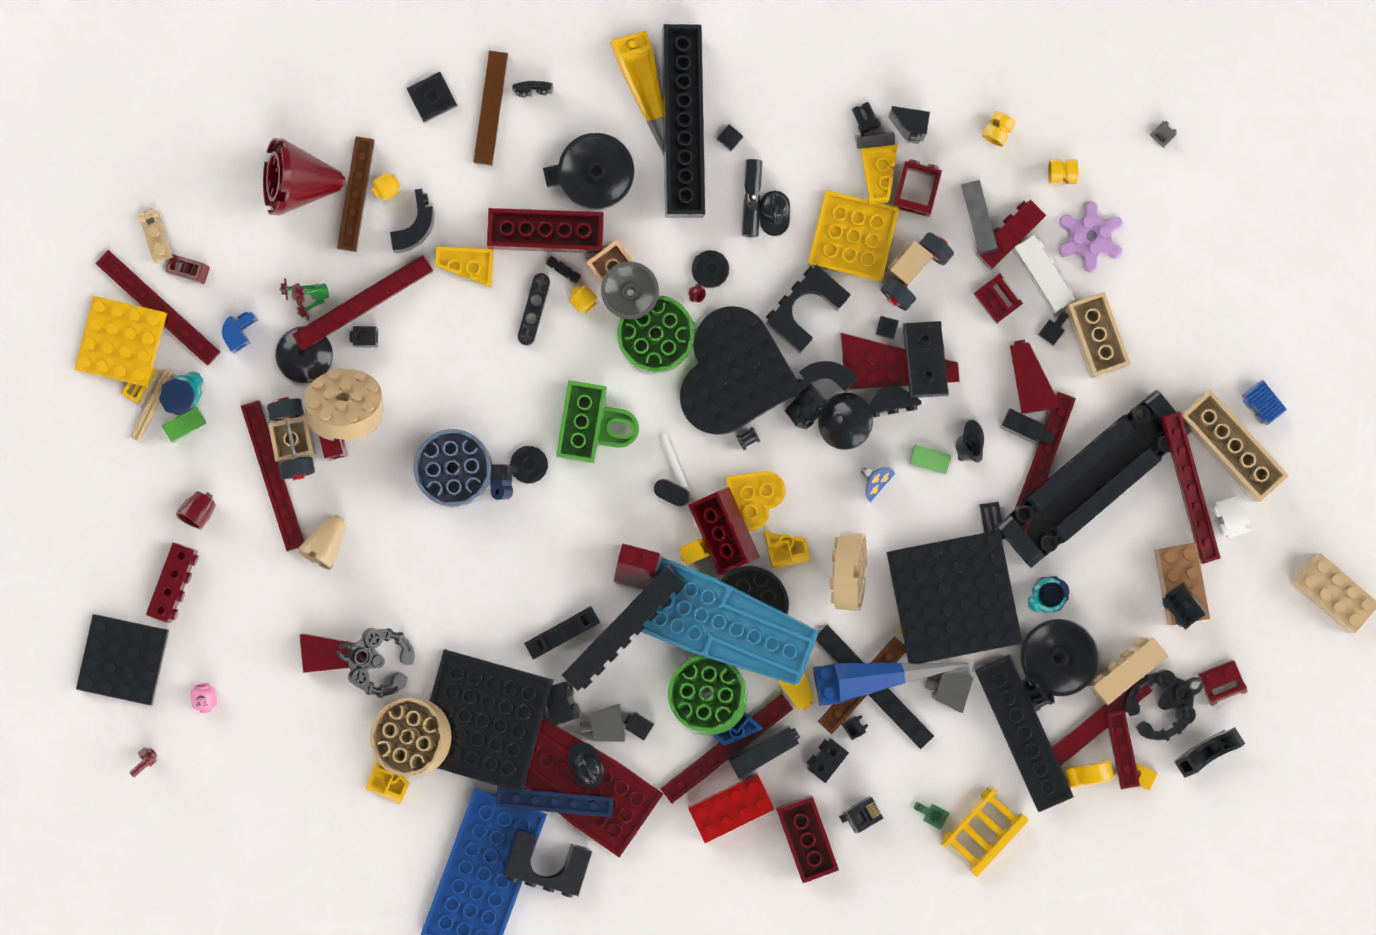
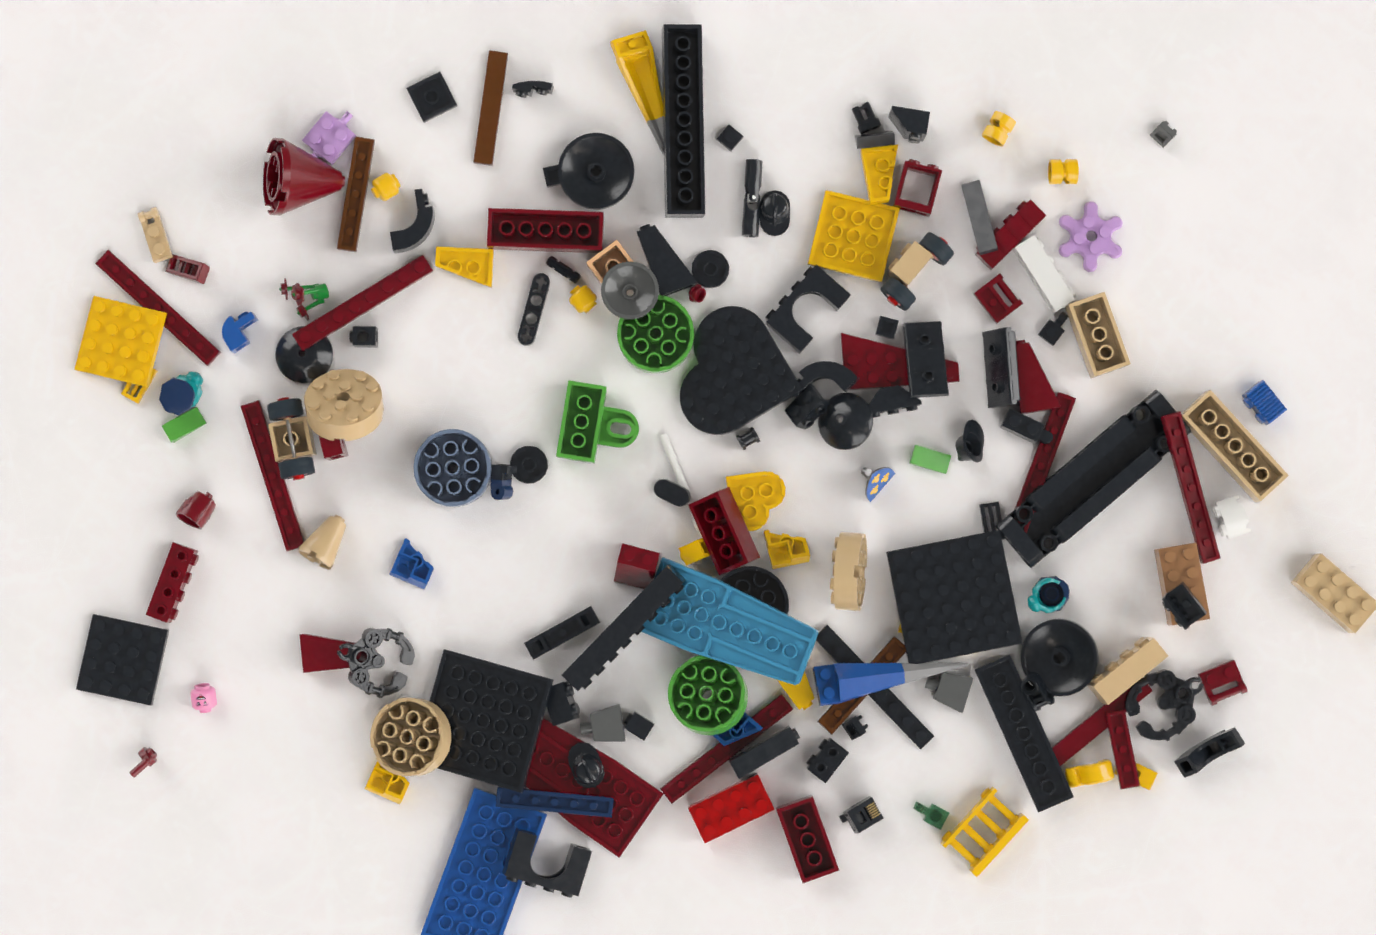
tan axle [131,370,173,441] -> none
none -> lavender plate [302,111,356,165]
none -> blue slope [389,538,434,590]
none -> black slope [637,224,697,296]
none -> black container [982,327,1020,408]

